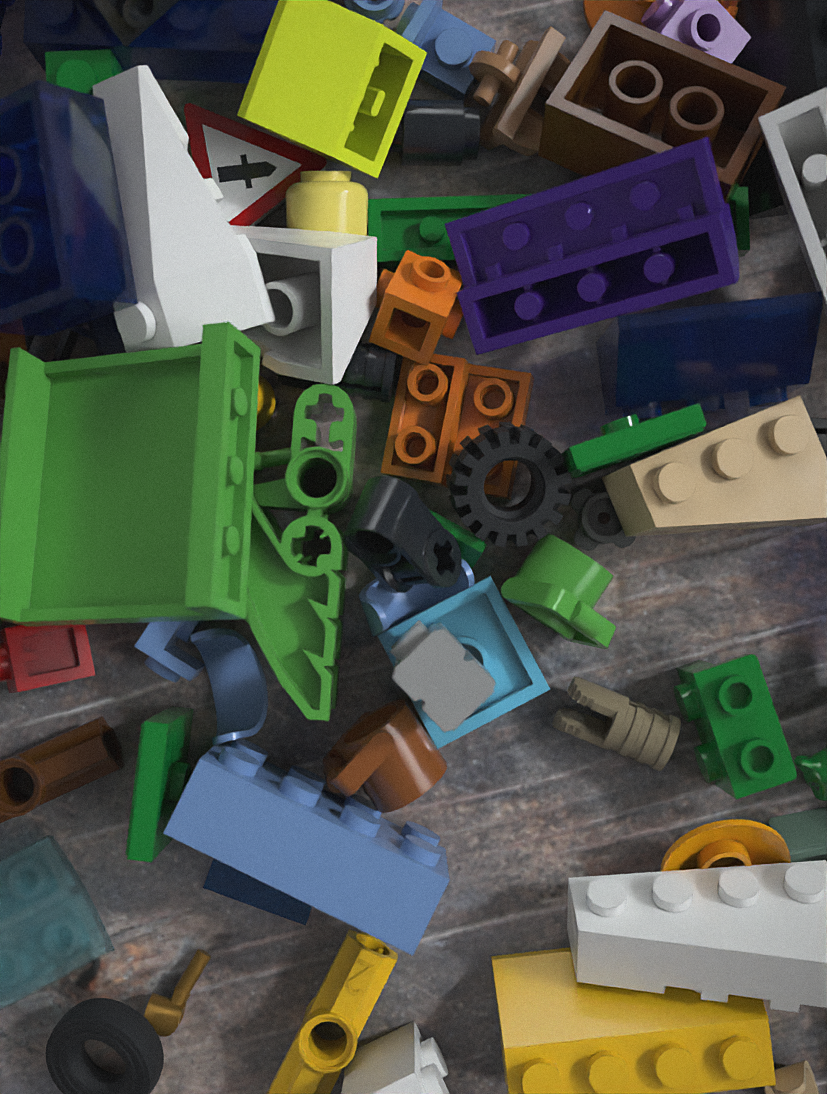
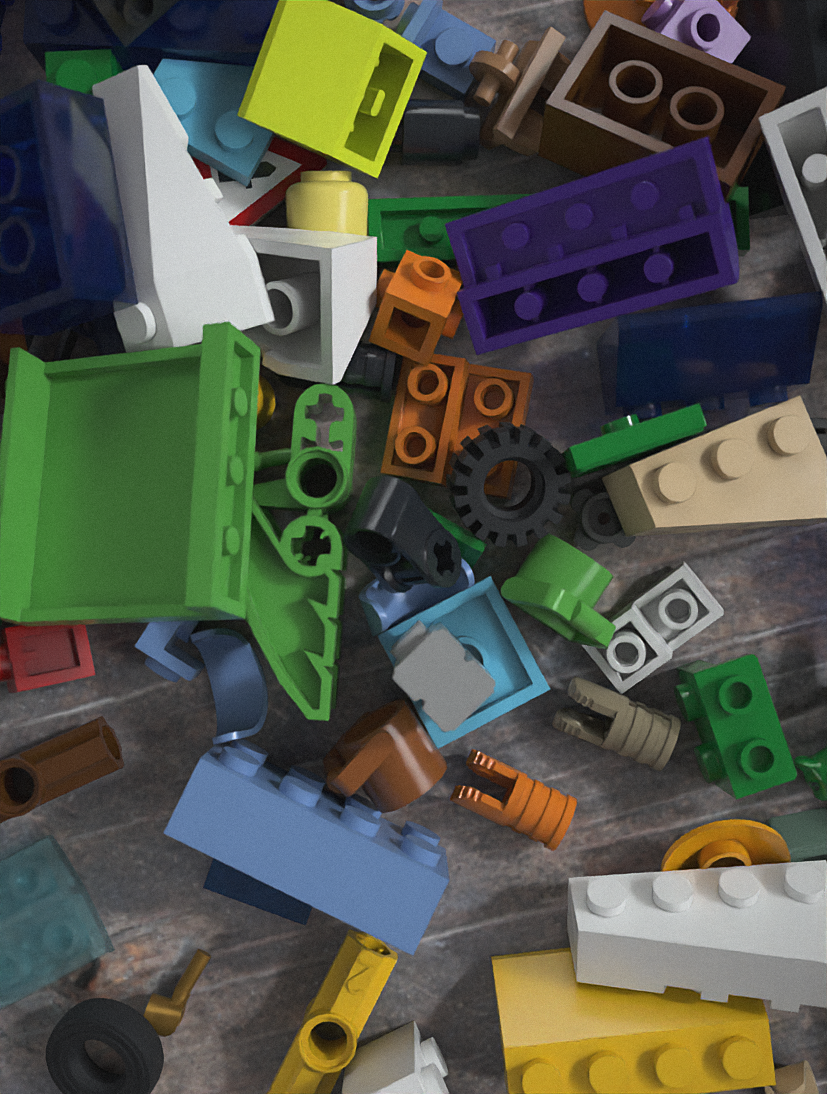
green plate [125,706,194,862] -> none
none -> medium azure wing [153,59,276,187]
none -> orange hinge [450,749,577,851]
none -> white slope [582,561,724,694]

